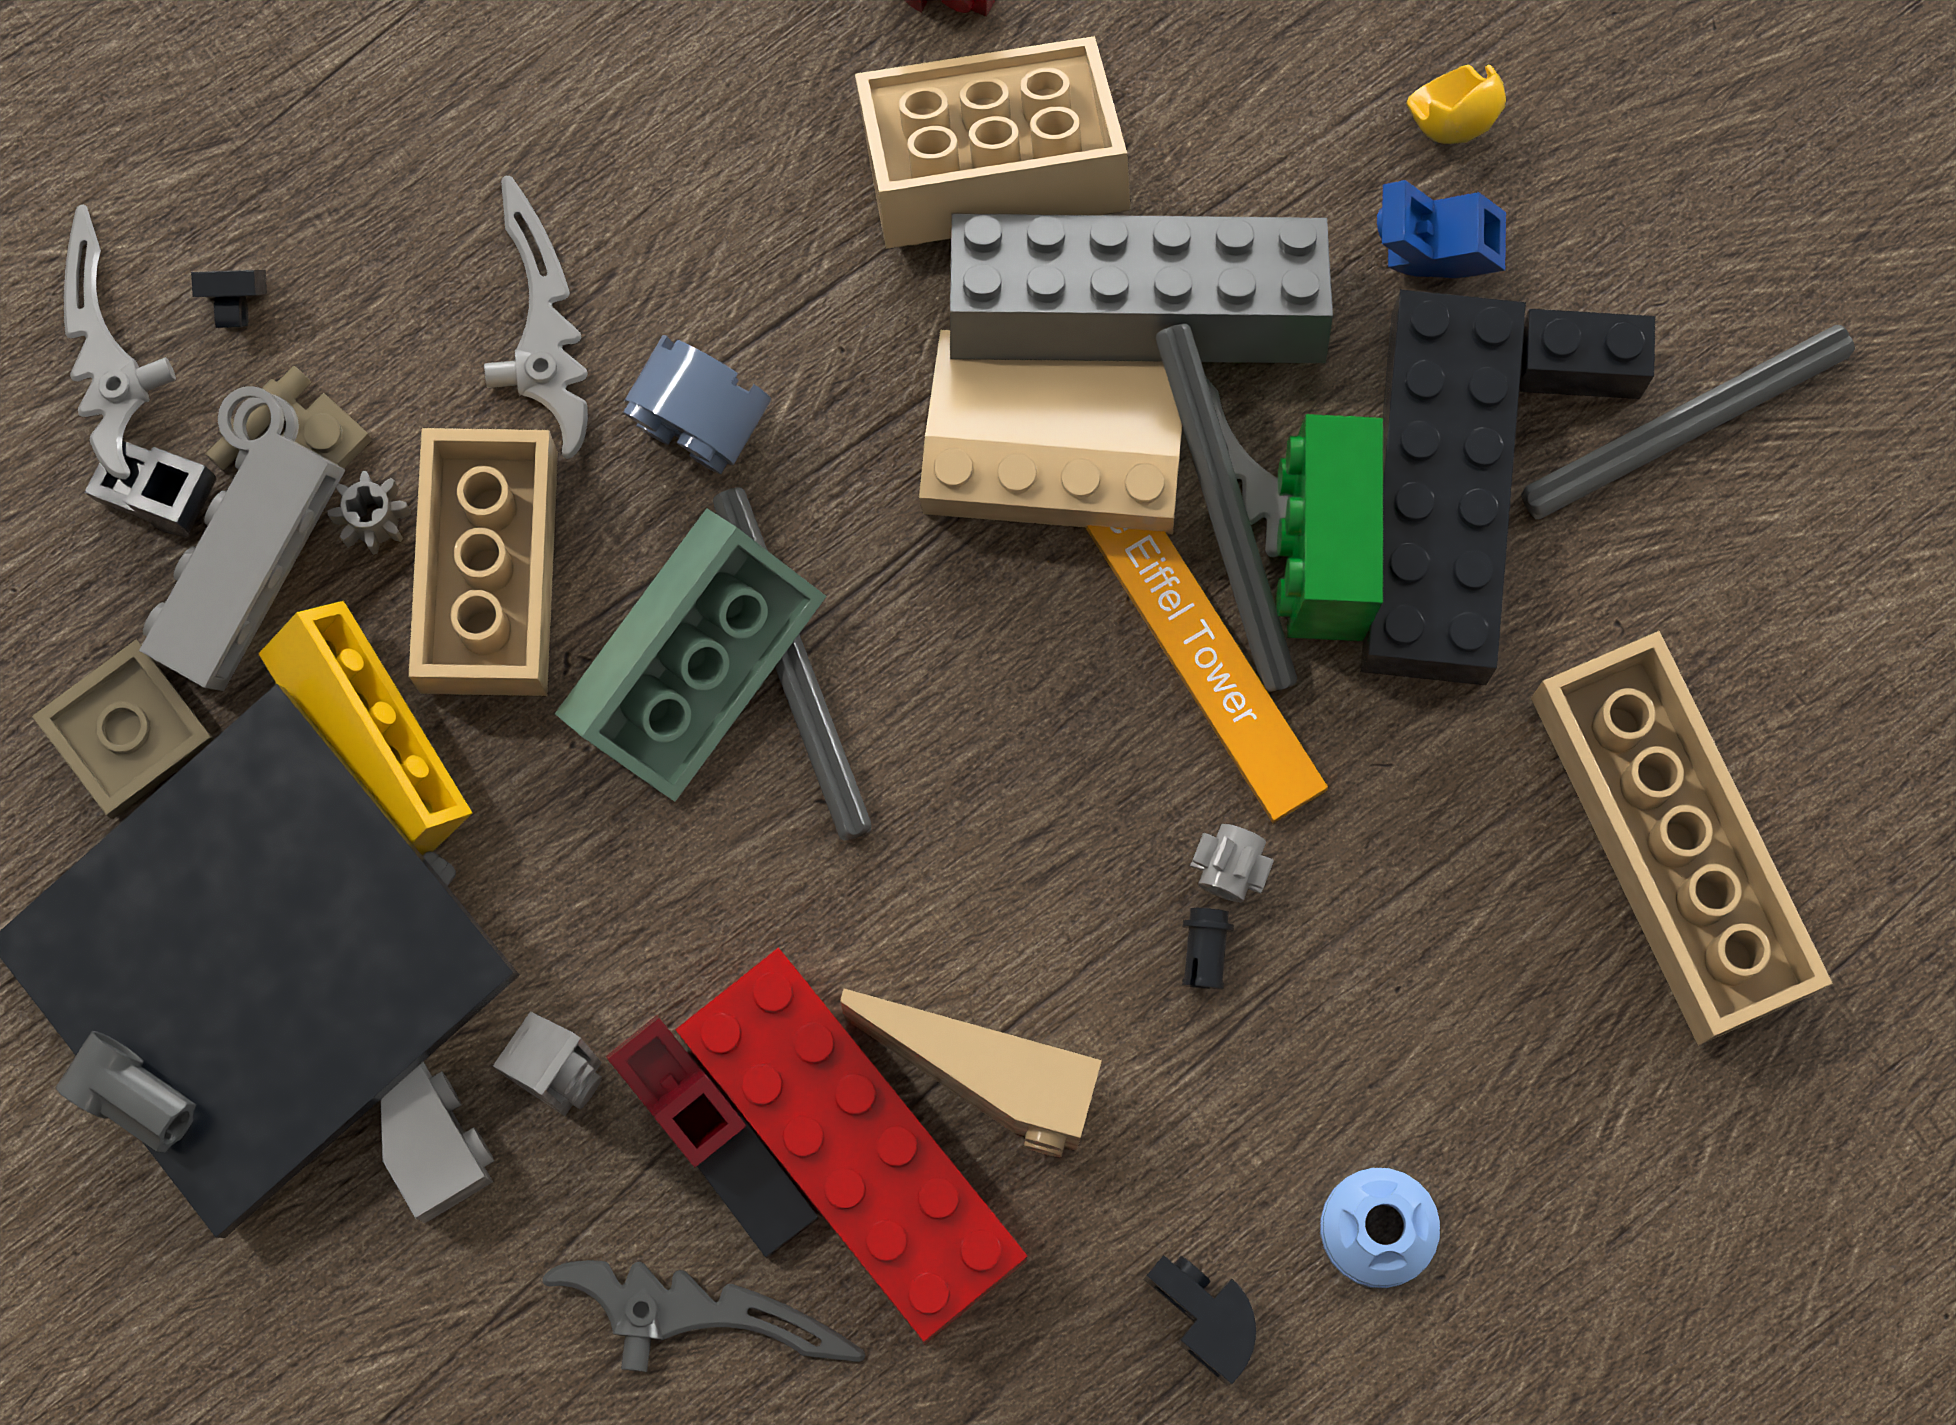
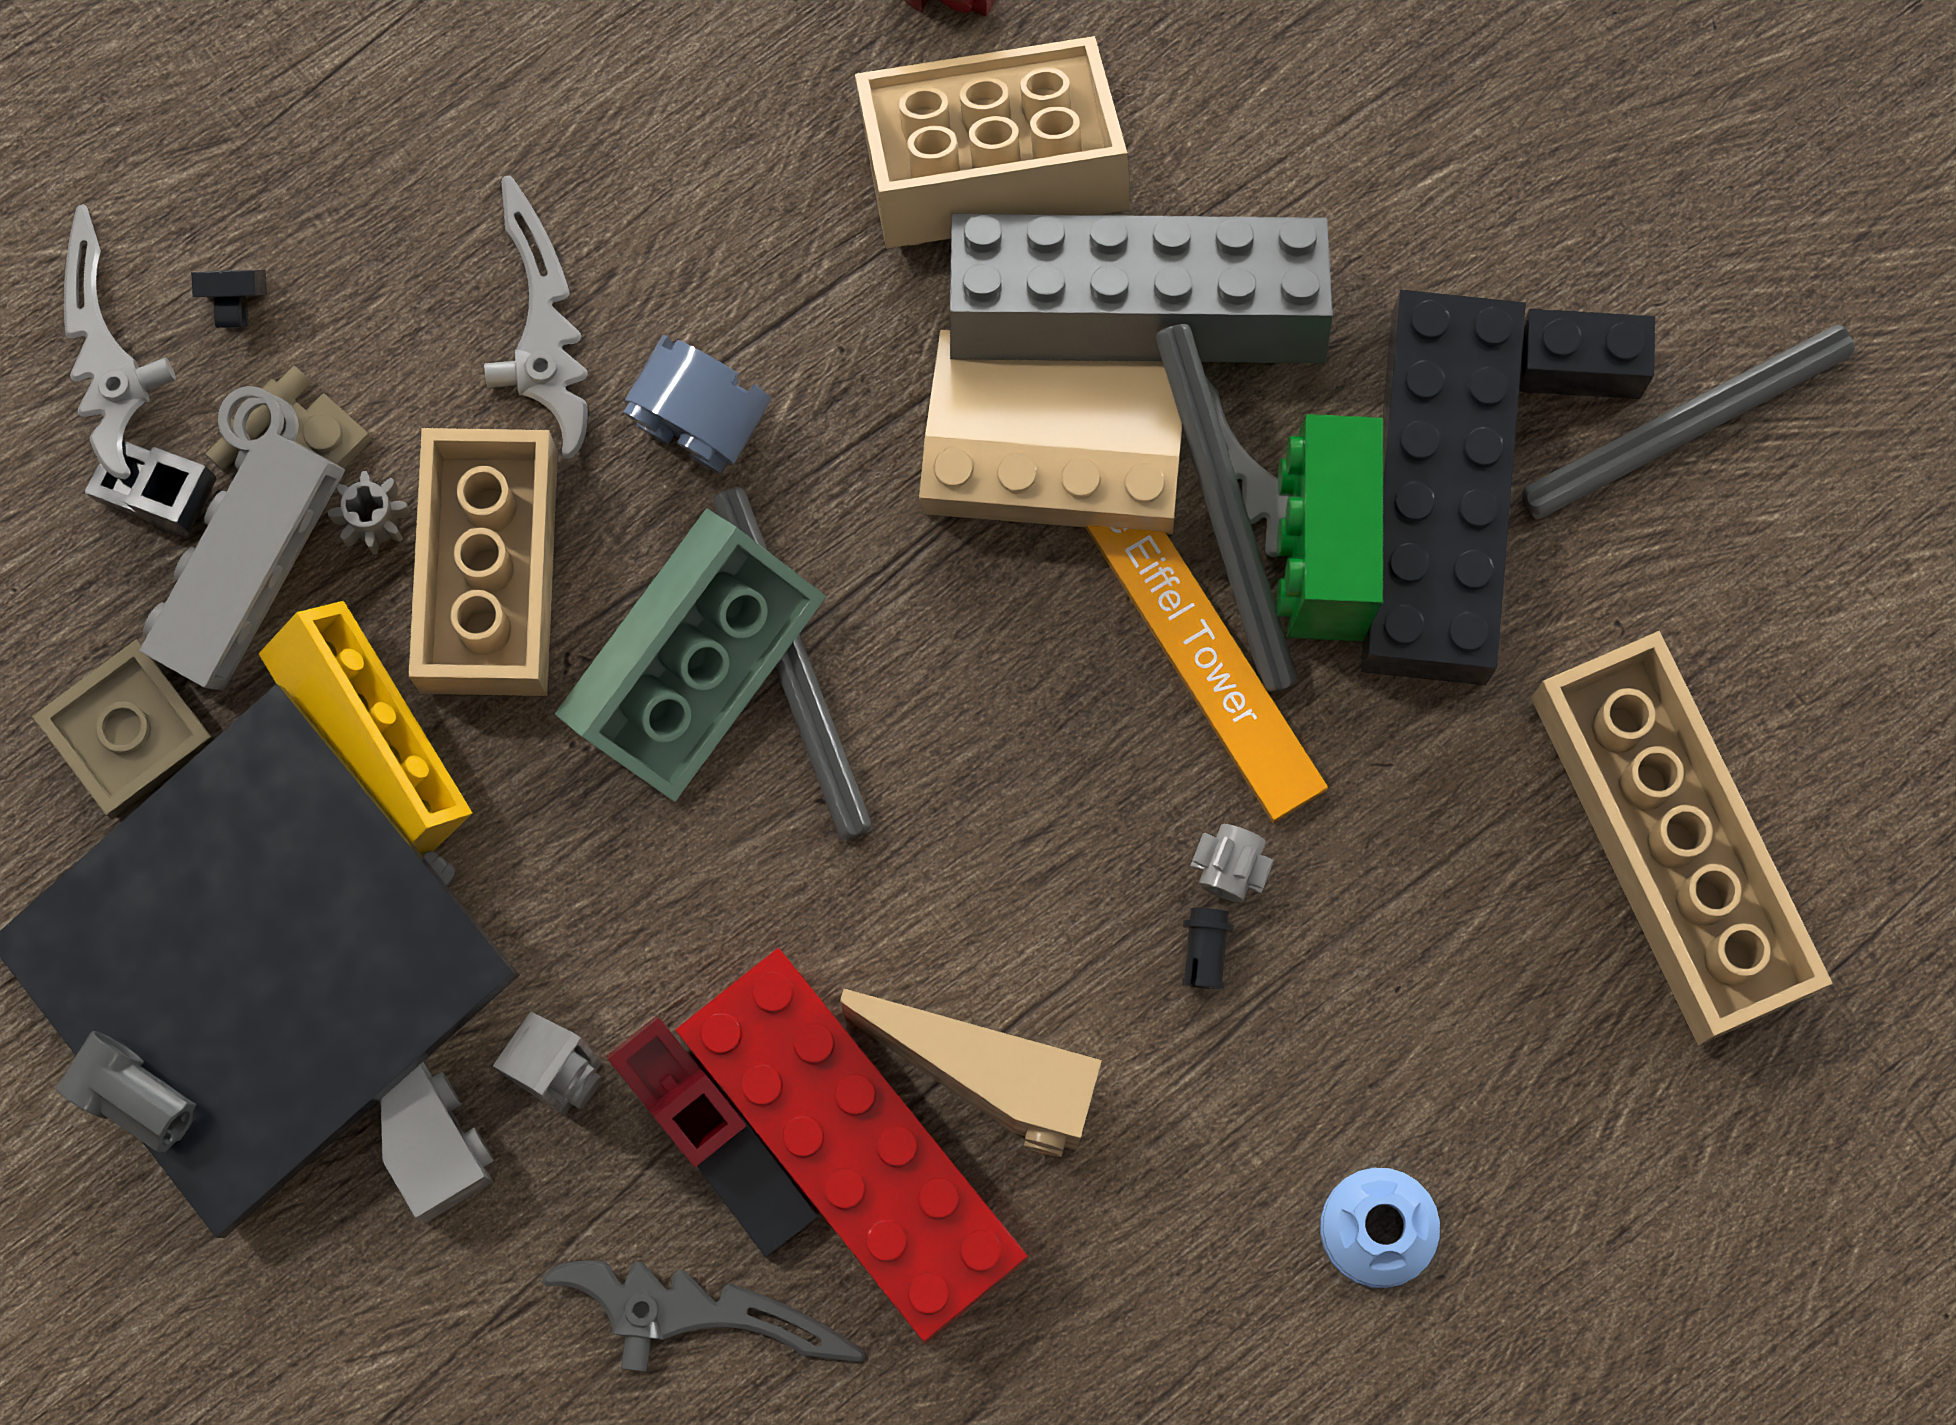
black brick [1143,1255,1256,1386] -> none
blue brick [1377,180,1506,278] -> none
yellow hair [1406,65,1506,144] -> none

